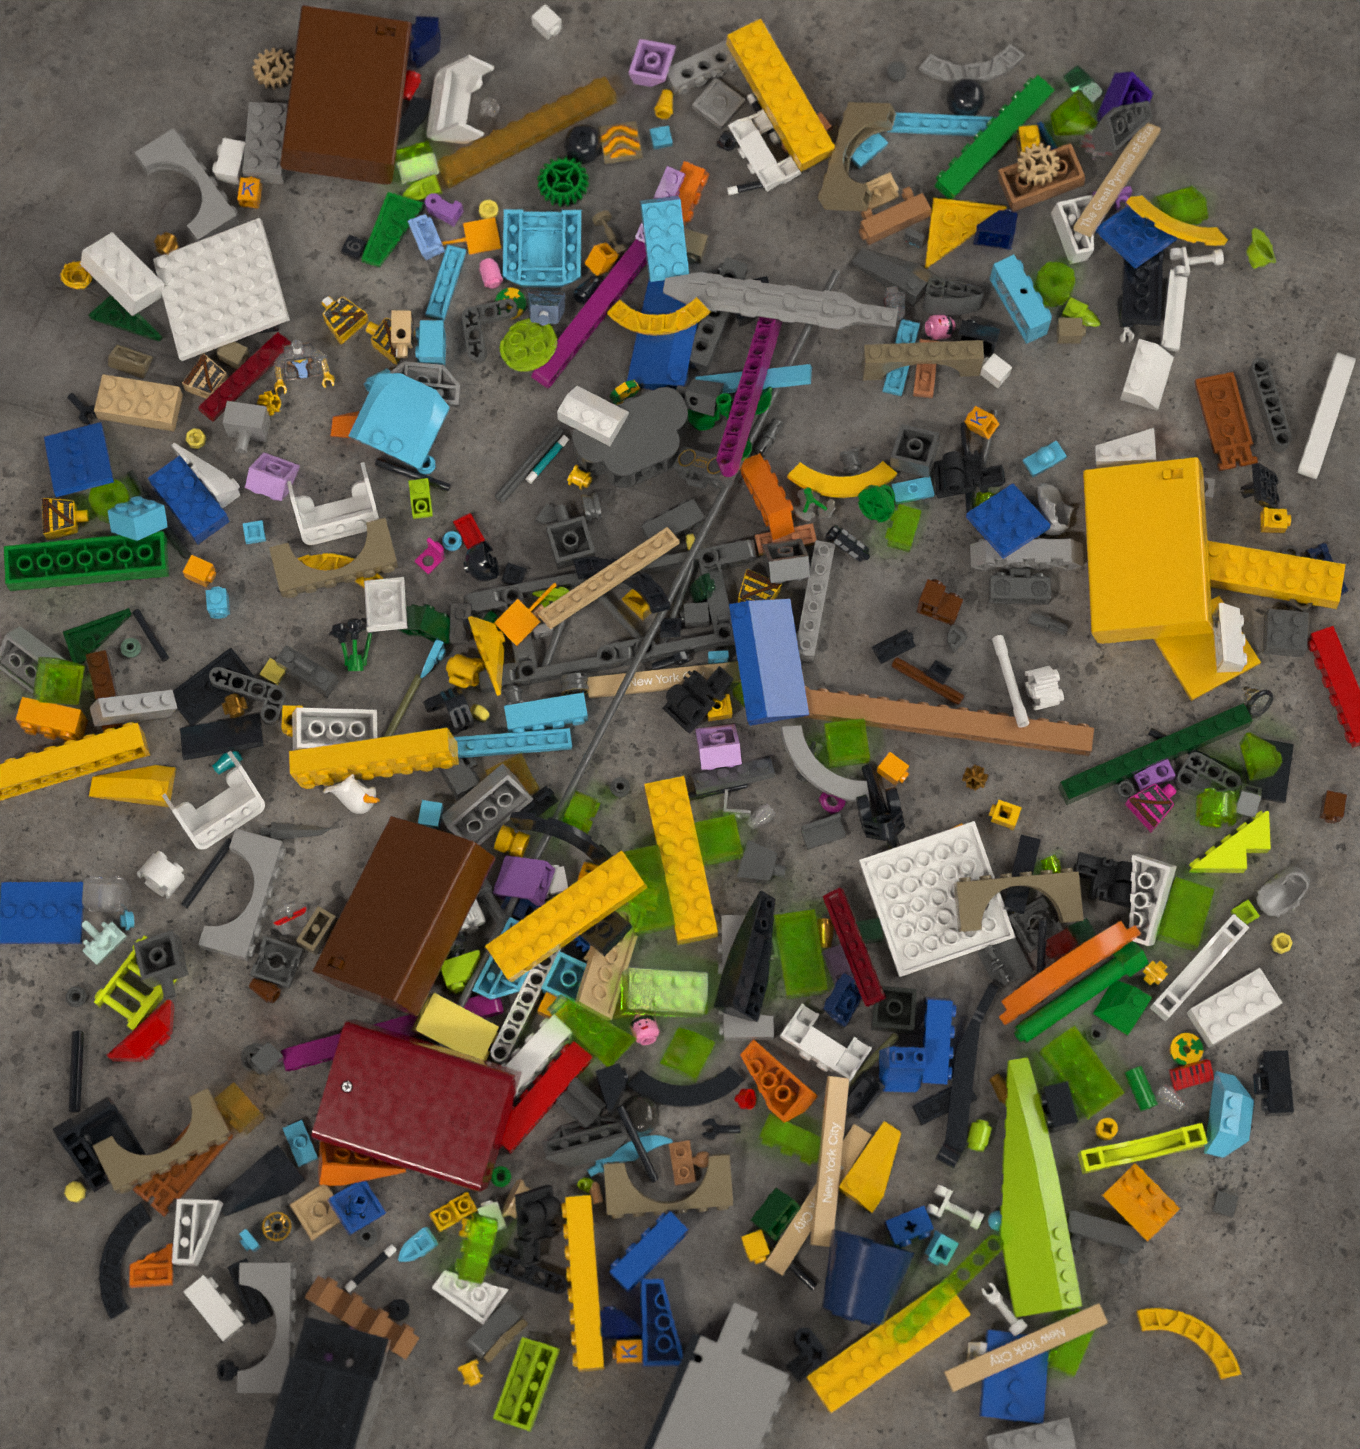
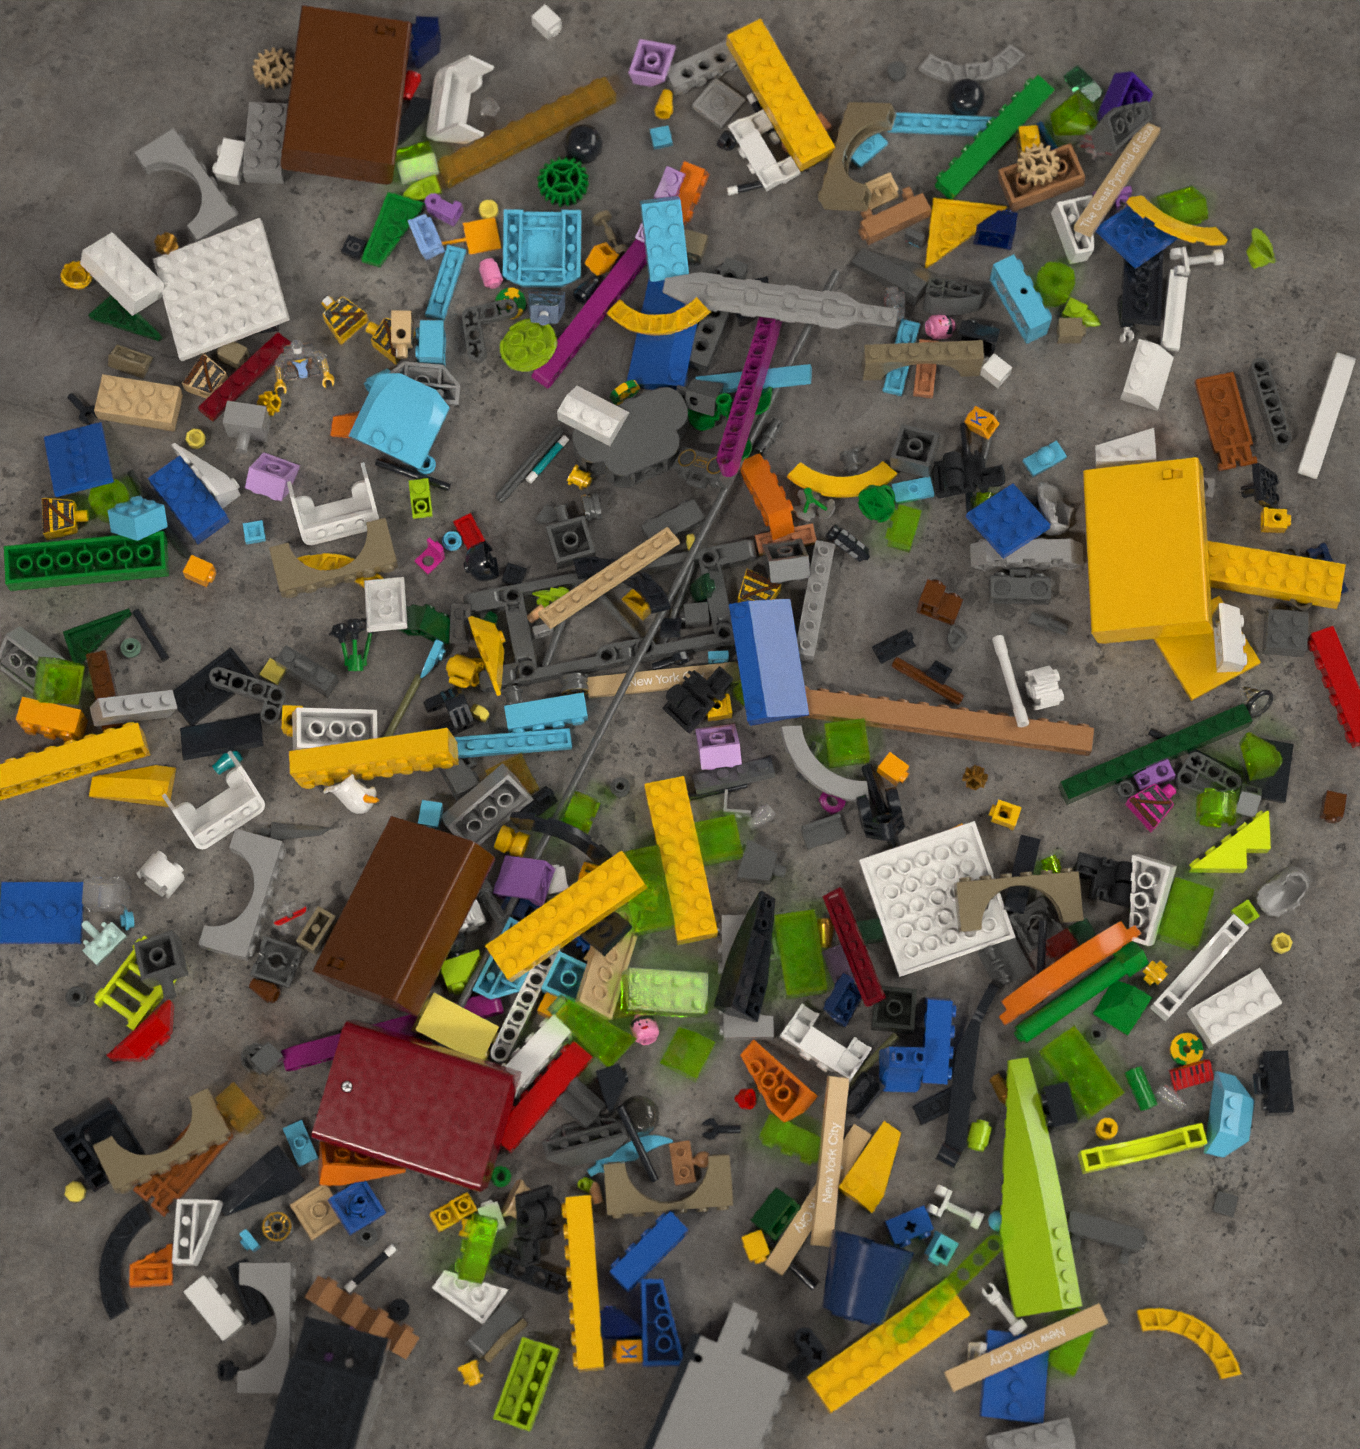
black axle [69,1031,84,1113] -> none
black piece [181,838,232,909] -> none
medium azure brick [206,587,230,619] -> none
pearl gold gear [222,694,248,718] -> none
light orange brick [237,176,262,209] -> none
medium azure plate [398,1227,439,1262] -> none
light orange piece [494,583,557,646] -> none
slope [598,121,643,164] -> none
black tile [627,1066,744,1107] -> none
light orange brick [1102,1163,1180,1242] -> none

